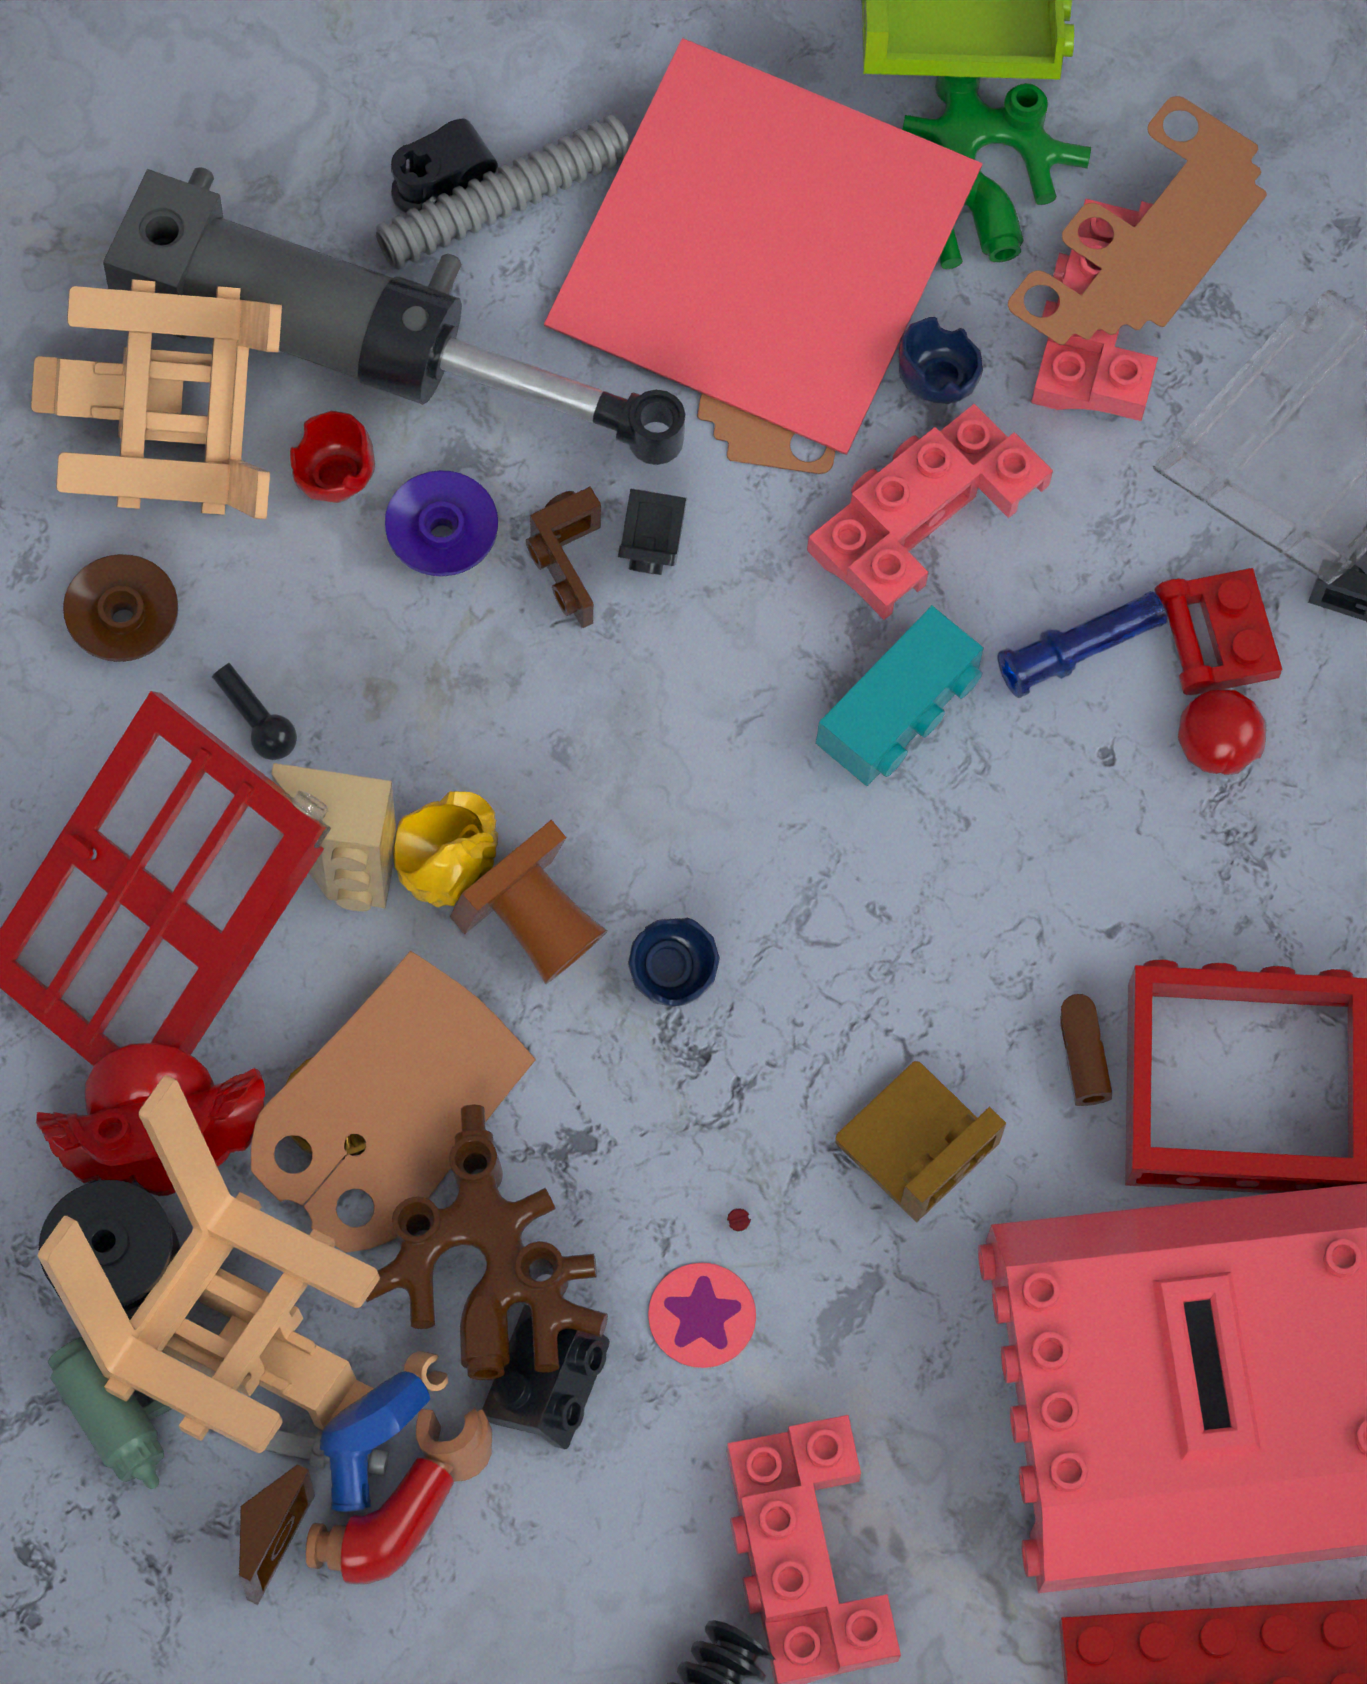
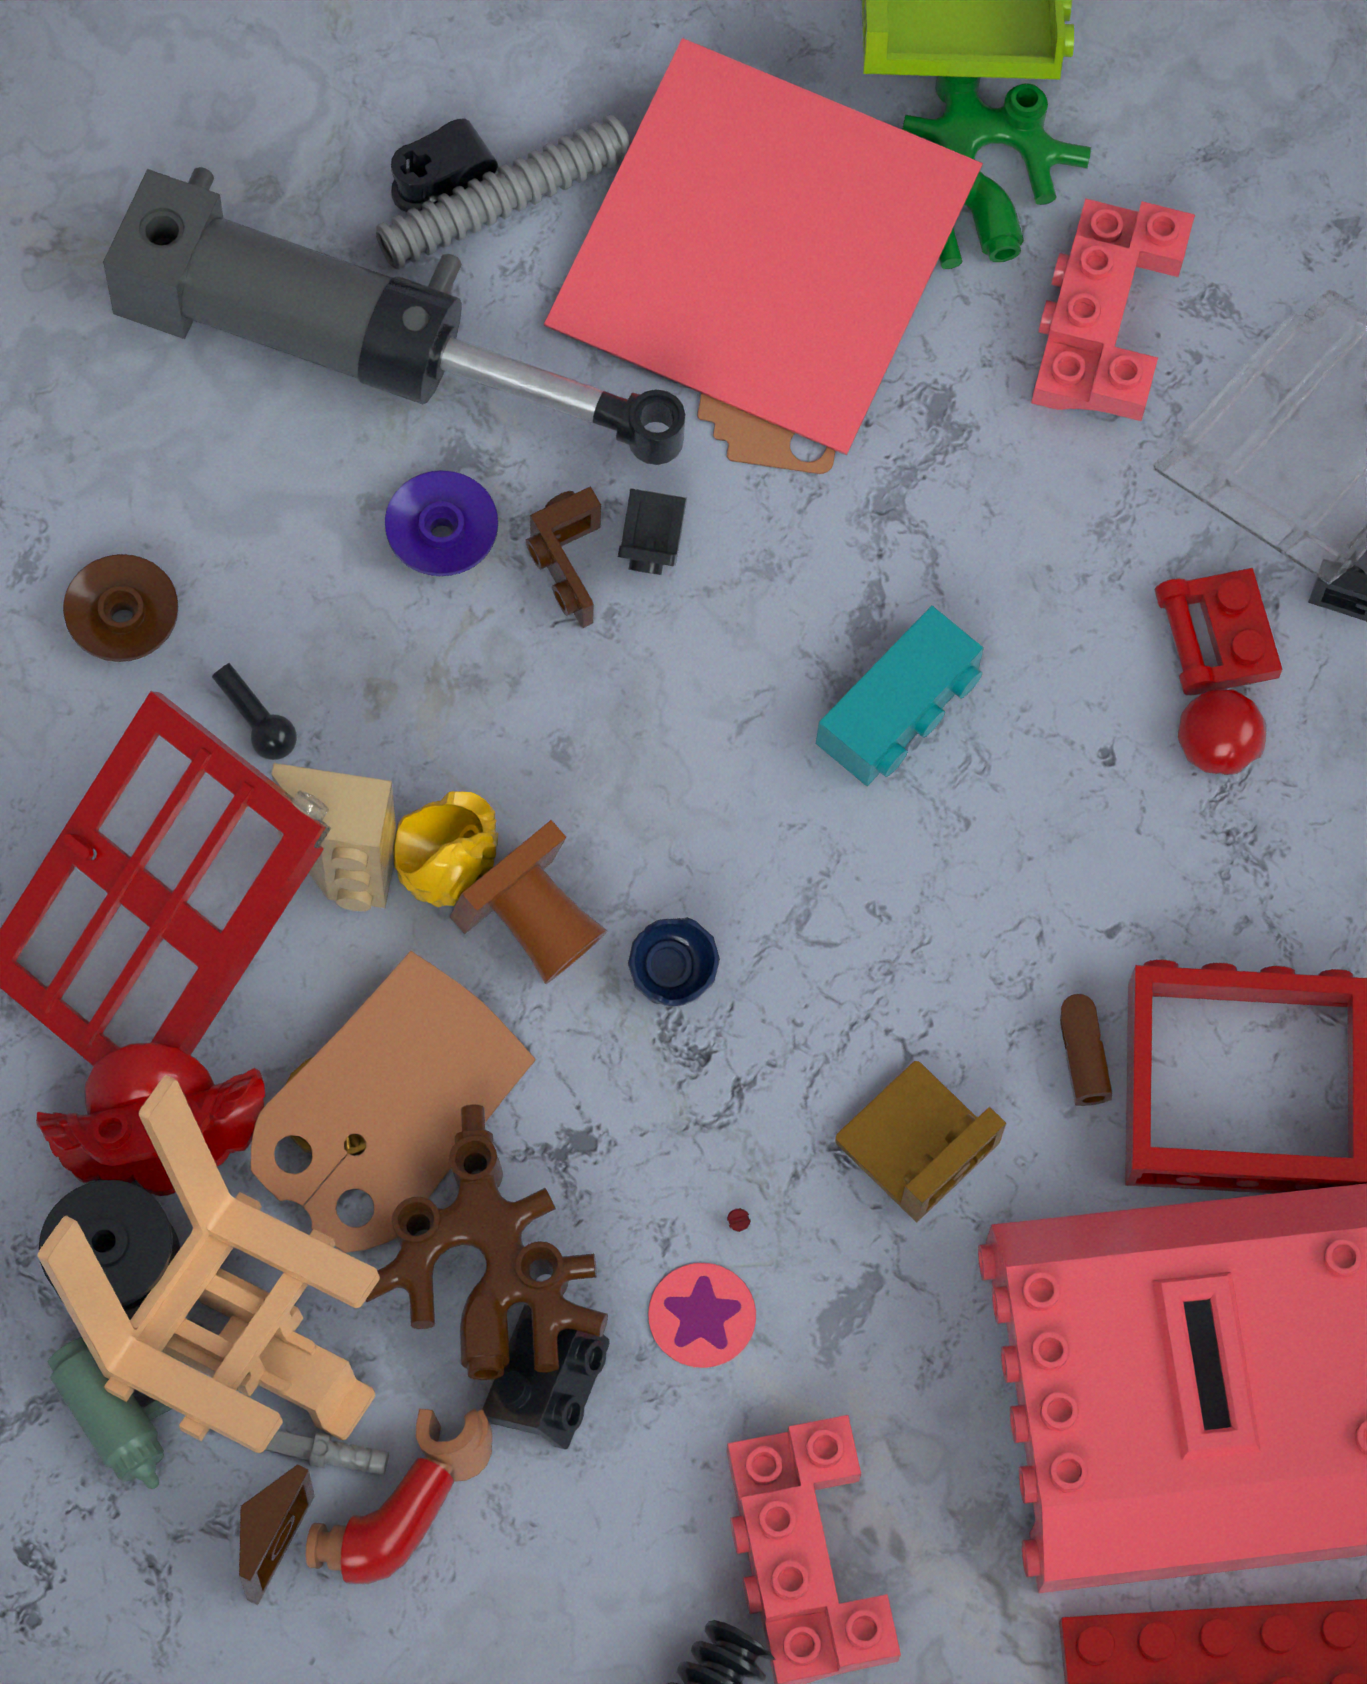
light nougat piece [31,279,282,519] -> none
red hair [290,410,375,503] -> none
blue arm [320,1351,448,1512] -> none
coral bracket [807,404,1053,620] -> none
dark blue hair [899,317,983,404] -> none
clear blue pin [997,591,1167,698] -> none
nougat piece [1008,96,1267,345] -> none

